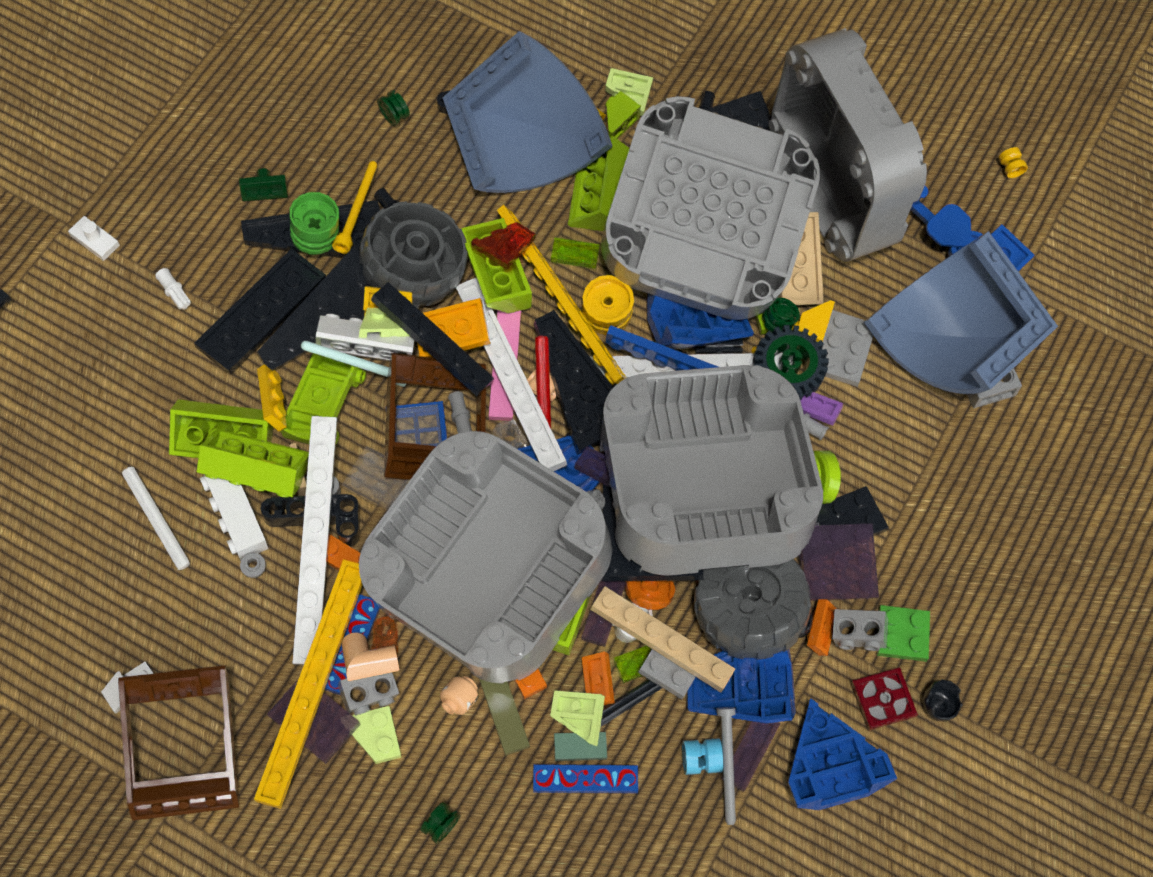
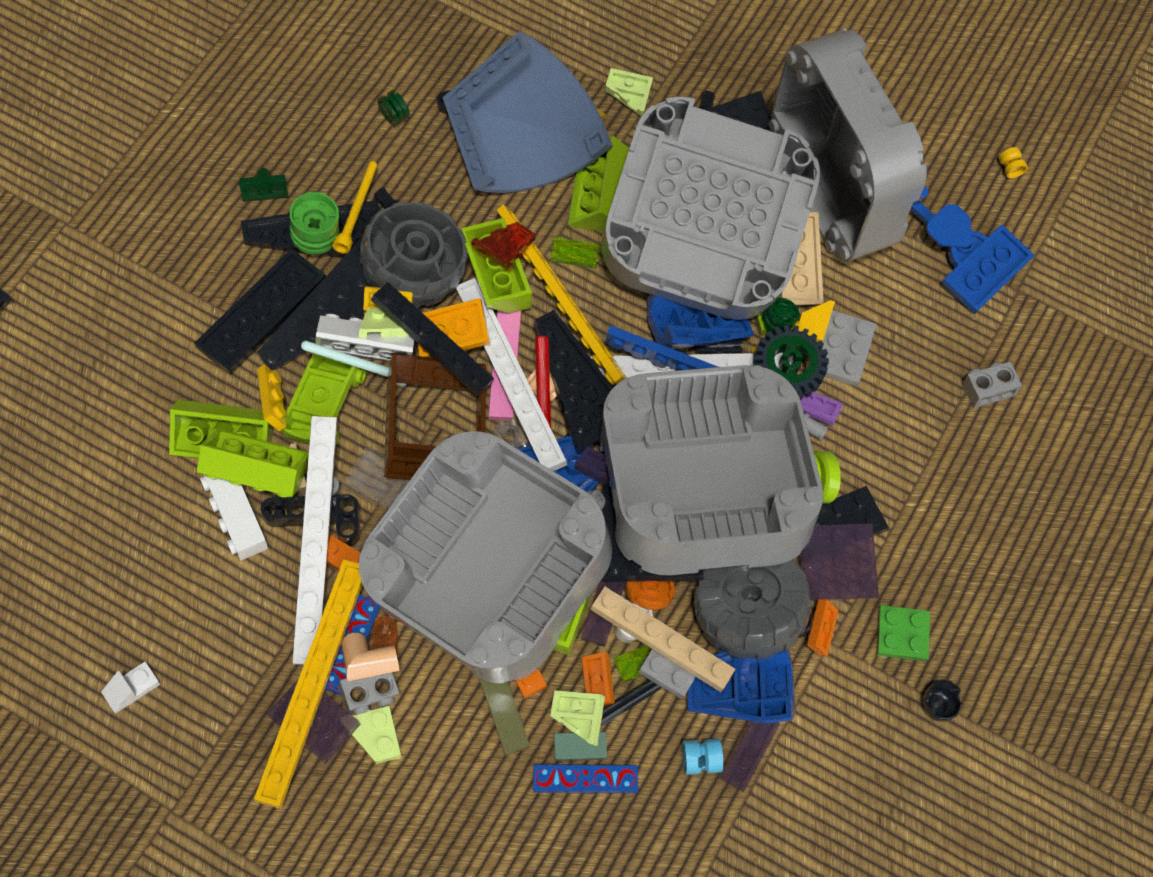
white tile [68,216,120,261] -> none
reddish brown window [118,665,239,821] -> none
white axle [122,466,190,570] -> none
white axle [155,268,191,310] -> none
light grey plate [240,553,266,578] -> none
clear piece [395,401,447,446] -> none
dark green wheel [420,801,461,845] -> none
light nougat head [440,676,478,715] -> none
light grey pin [448,391,472,434] -> none
yellow wheel [582,275,634,335] -> none
lime slope [605,91,641,139] -> none
light grey bar [717,707,736,825] -> none
blue wedge [788,698,897,810] -> none
light grey brick [833,609,888,651] -> none
dark red piece [851,667,918,731] -> none
sand blue panel [864,231,1058,394] -> none

